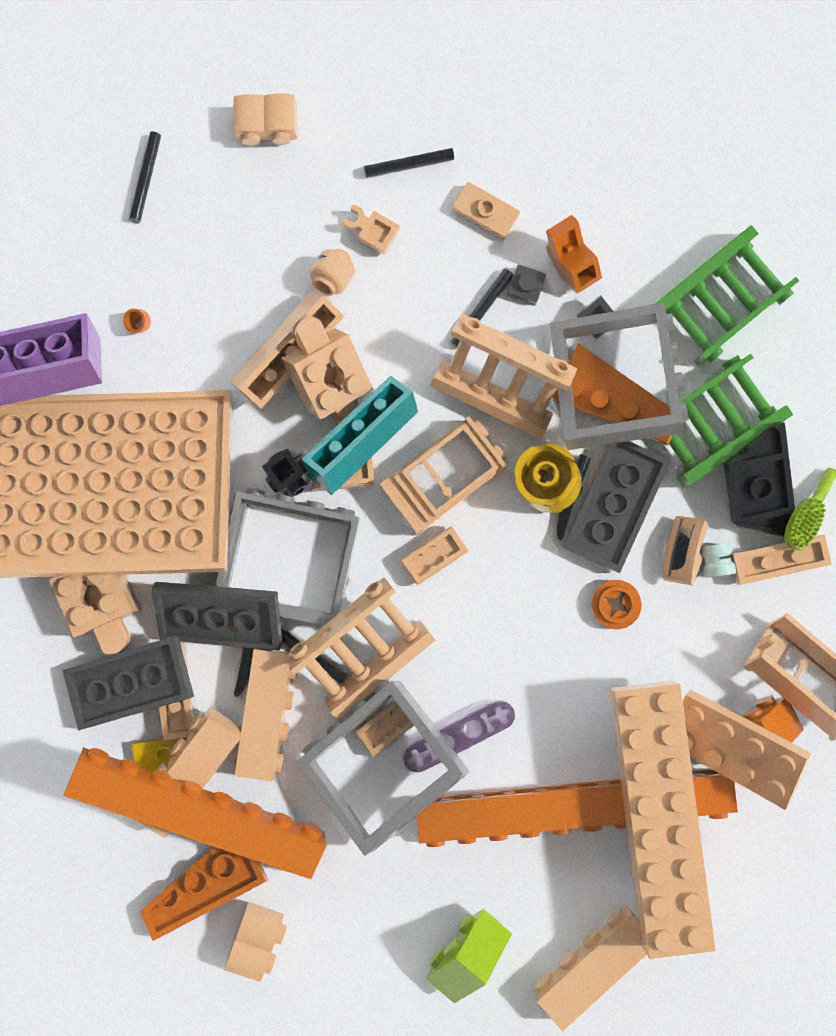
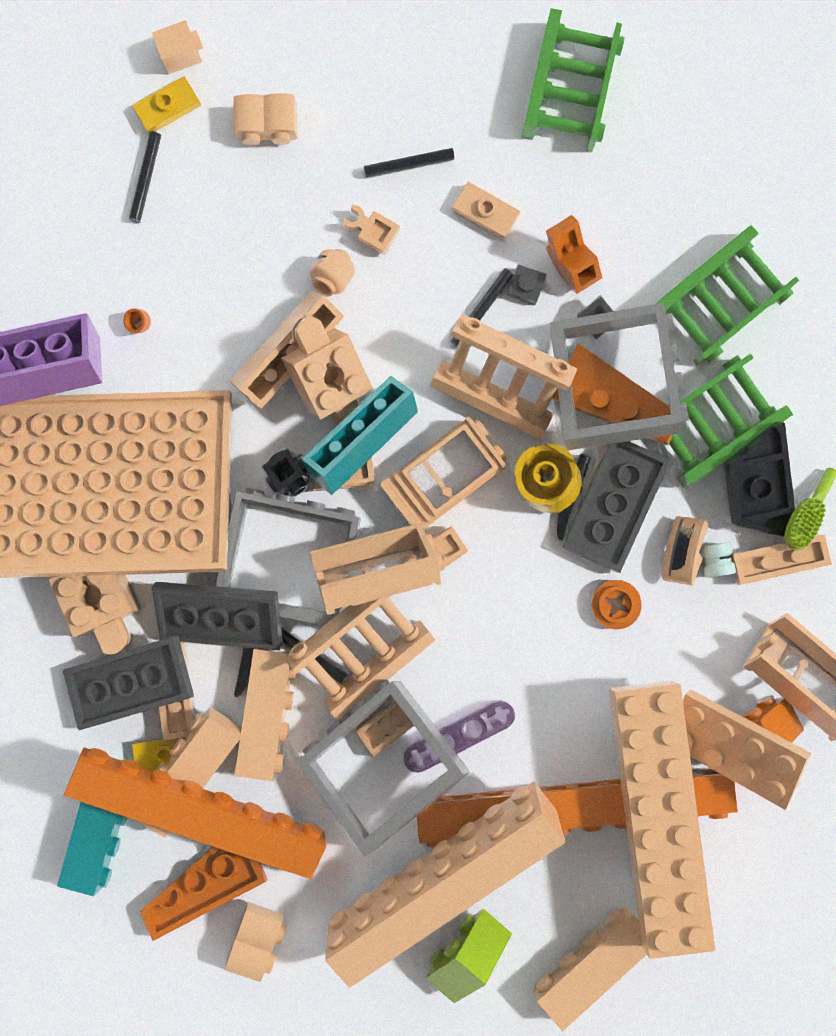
none -> teal brick [57,802,128,897]
none -> yellow plate [132,75,201,133]
none -> light nougat brick [152,20,203,74]
none -> light nougat door [310,523,444,615]
none -> light nougat brick [325,781,566,988]
none -> bright green fence [522,8,625,152]

